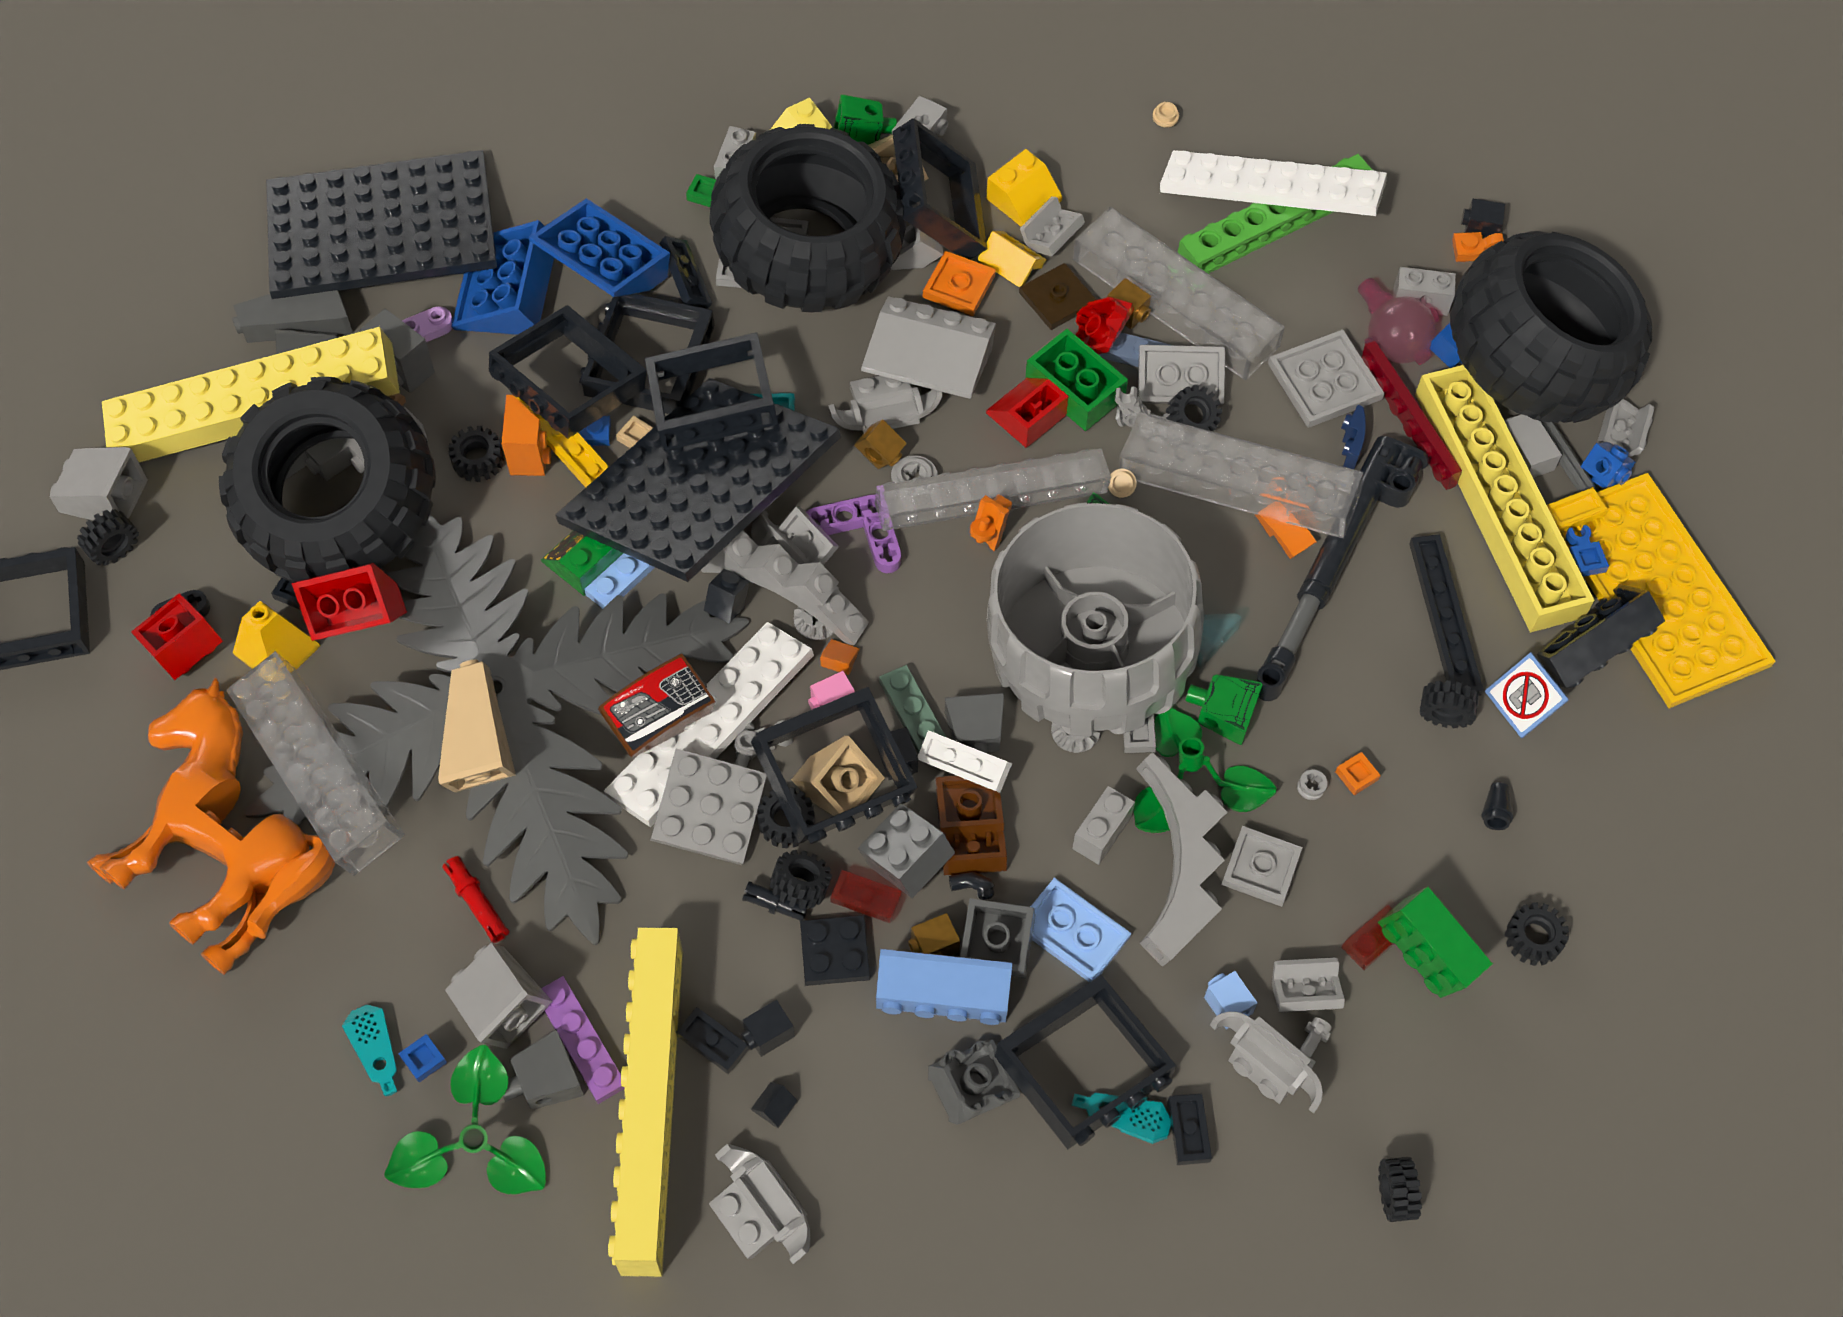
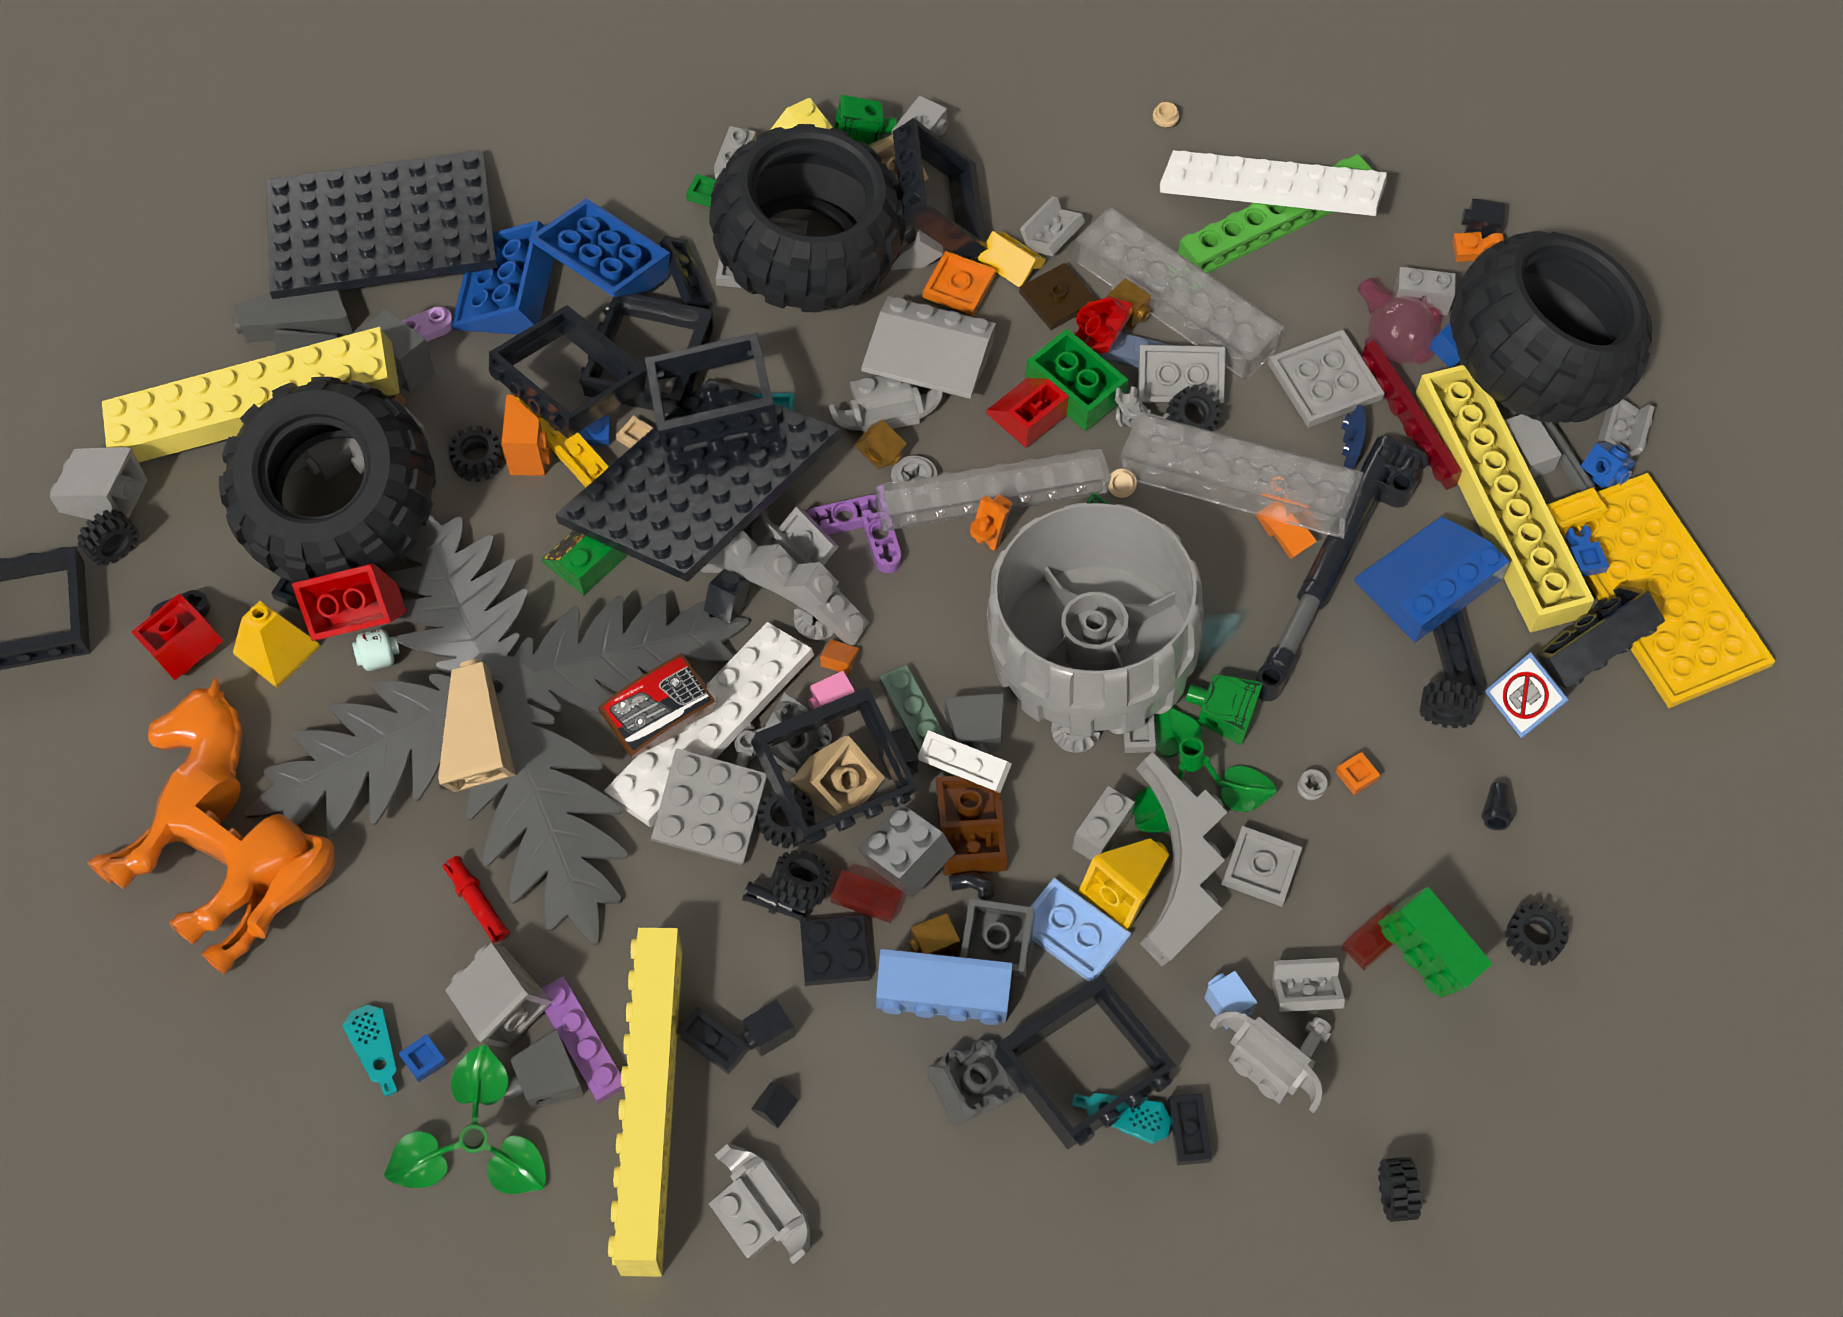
clear brick [226,651,405,876] -> none
light blue plate [584,553,655,609] -> none
yellow slope [986,149,1063,227] -> none
none -> light aqua head [352,628,399,671]
none -> dark grey slope [763,693,832,776]
none -> yellow slope [1078,838,1170,930]
none -> blue slope [1354,516,1510,643]

